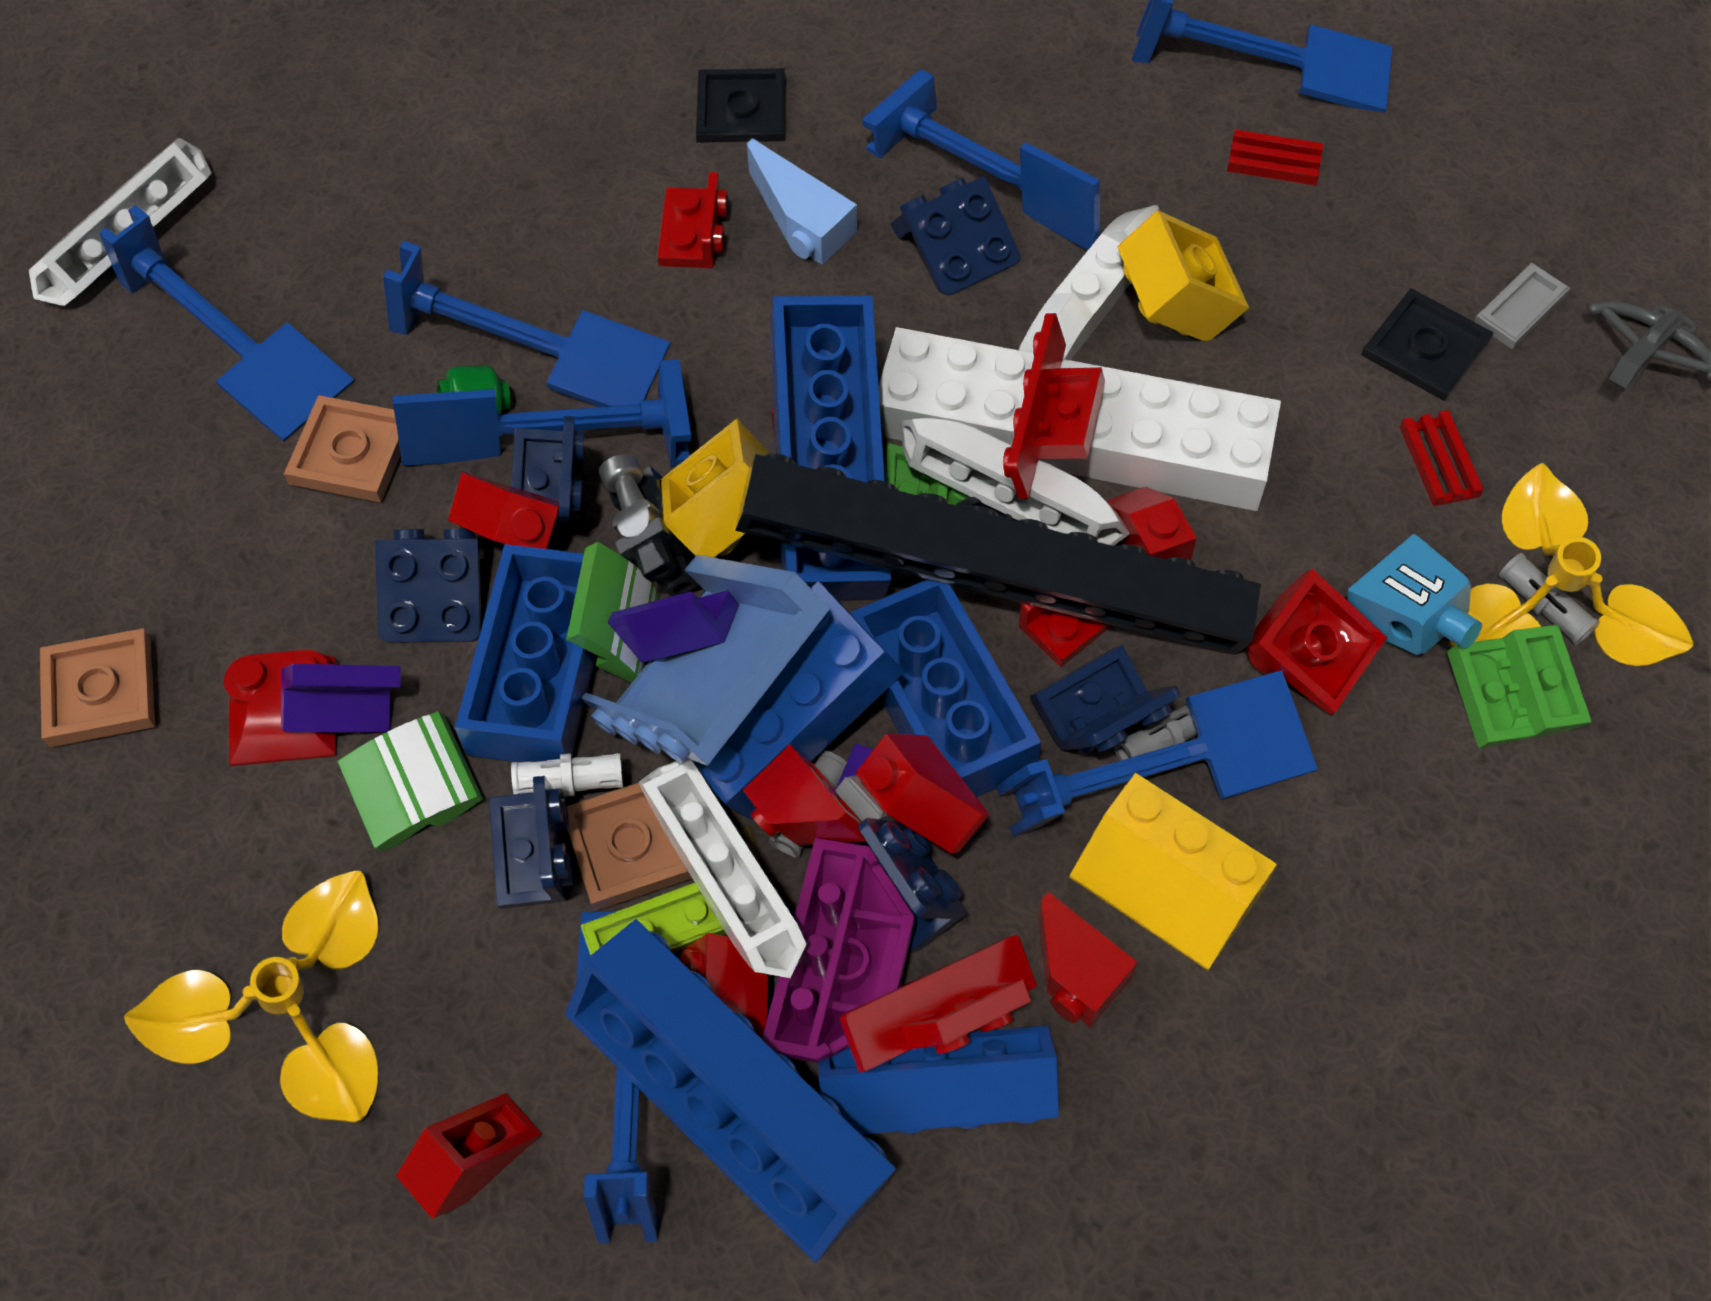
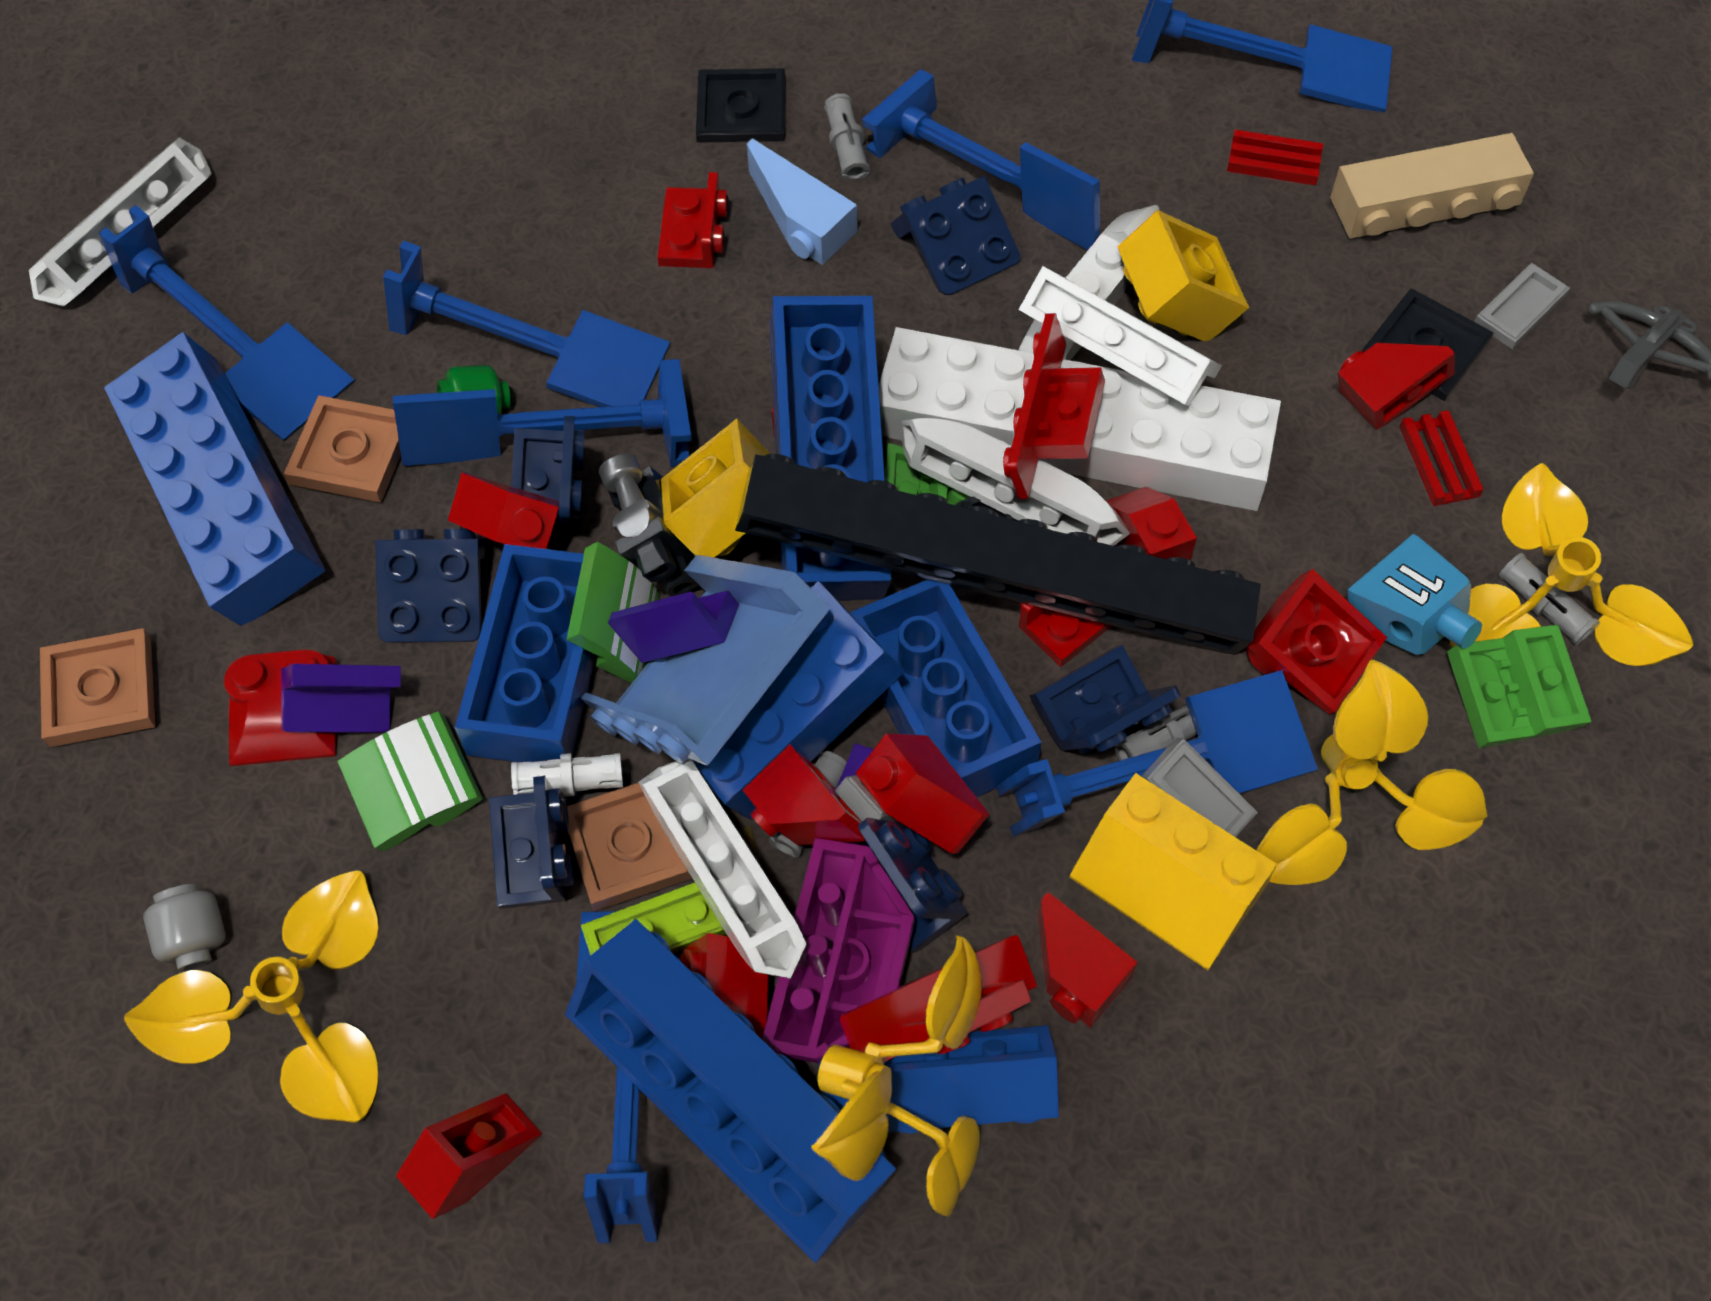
none -> brick [104,332,326,626]
none -> light grey head [143,884,226,971]
none -> yellow plant [811,935,982,1217]
none -> light grey pin [824,93,870,181]
none -> white fence [1019,266,1222,406]
none -> light grey tile [1141,737,1258,837]
none -> yellow plant [1256,660,1488,885]
none -> tan brick [1330,133,1534,239]
none -> red slope [1338,343,1455,430]

